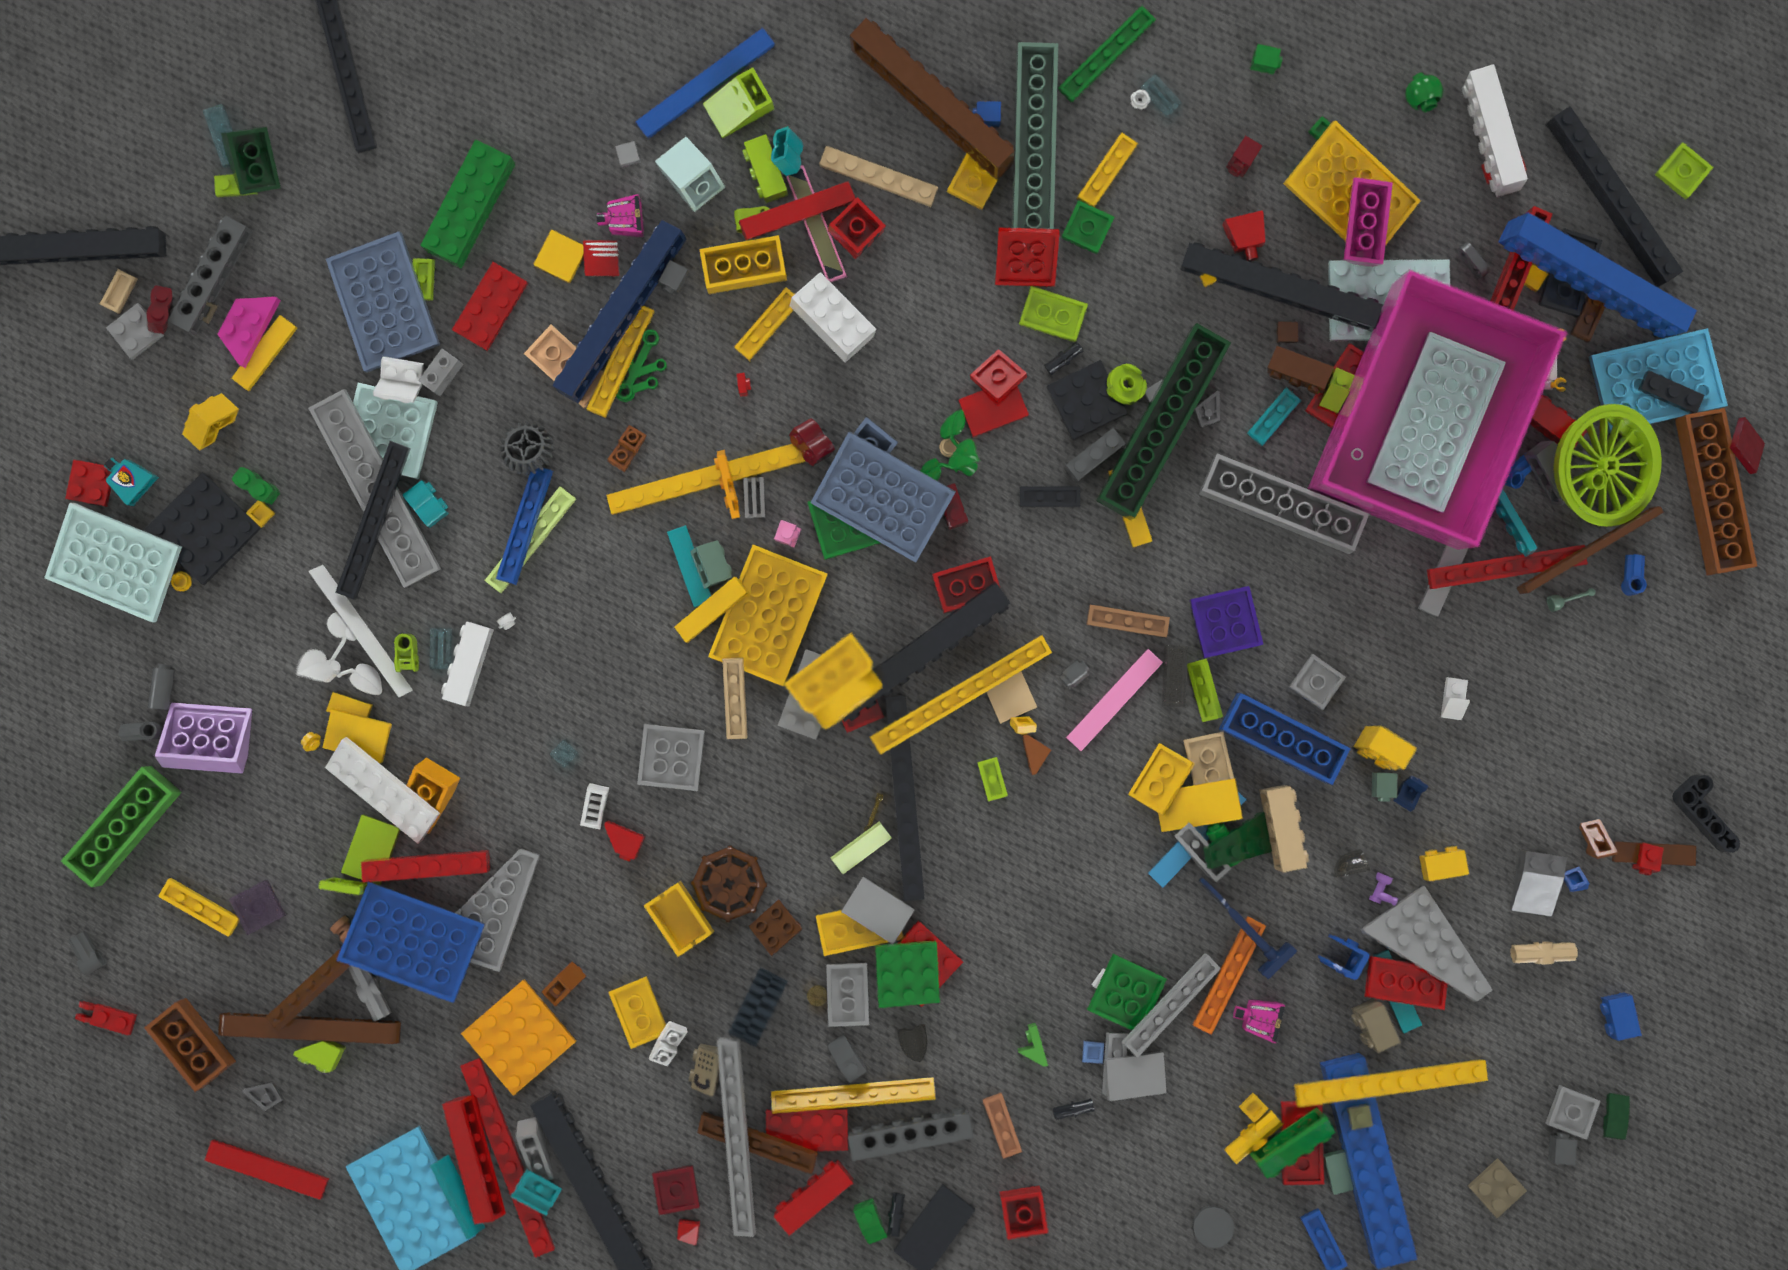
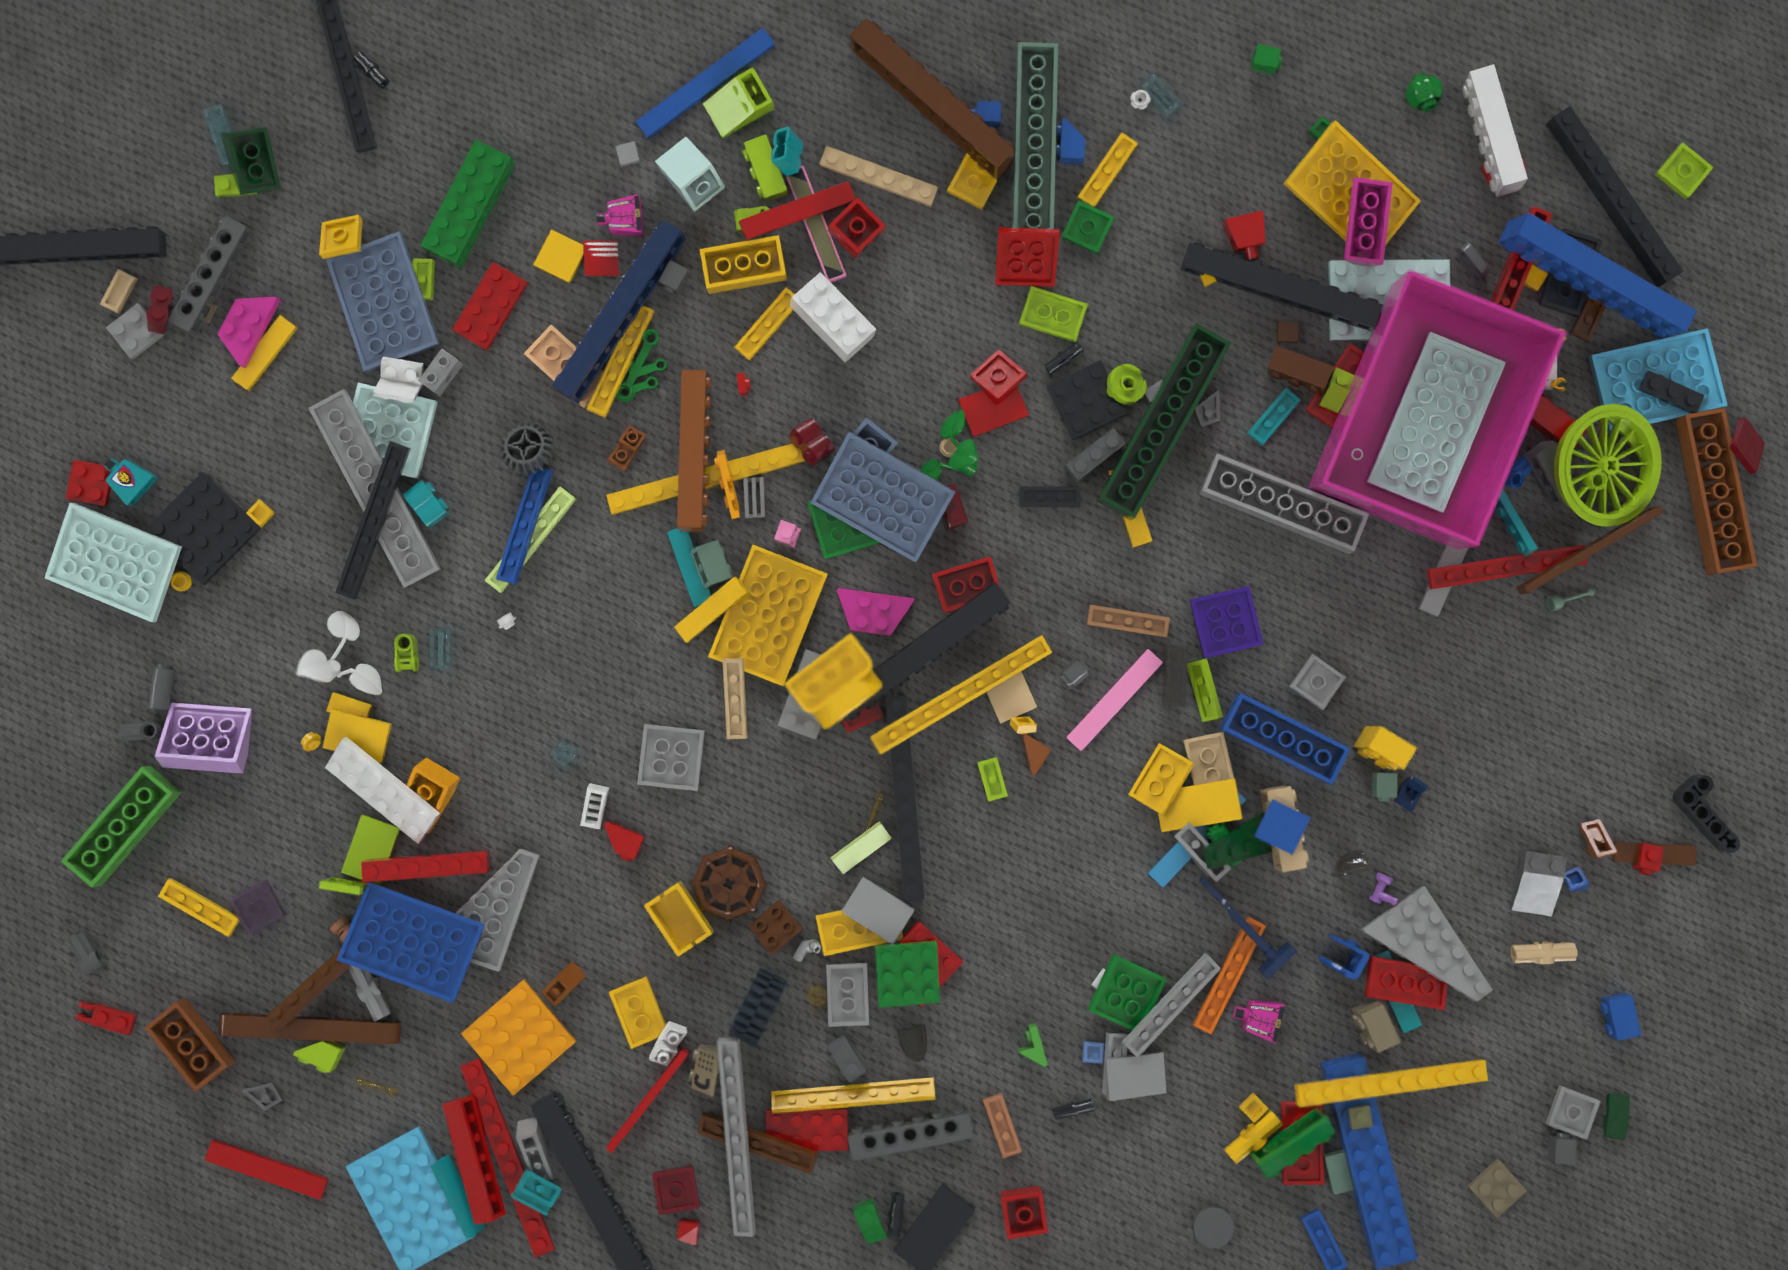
yellow brick [182,393,239,451] -> none
green brick [232,467,280,505] -> none
white sticker [309,565,413,697] -> none
white brick [441,621,494,706] -> none
red brick [774,1160,853,1236] -> none
green tile [1058,6,1156,103] -> none
dark red brick [1226,135,1262,178] -> none
yellow brick [1419,846,1469,881] -> none
white slope [1441,677,1470,720] -> none
blue piece [1621,554,1647,596] -> none
none -> yellow plate [319,215,363,259]
none -> black pin [353,51,390,89]
none -> clear yellow hinge [356,1078,398,1096]
none -> red tile [606,1047,690,1153]
none -> dark orange brick [677,370,712,532]
none -> light grey arm [793,939,821,962]
none -> dark pink wing [837,588,914,636]
none -> blue slope [1056,118,1085,164]
none -> blue tile [1254,799,1310,855]

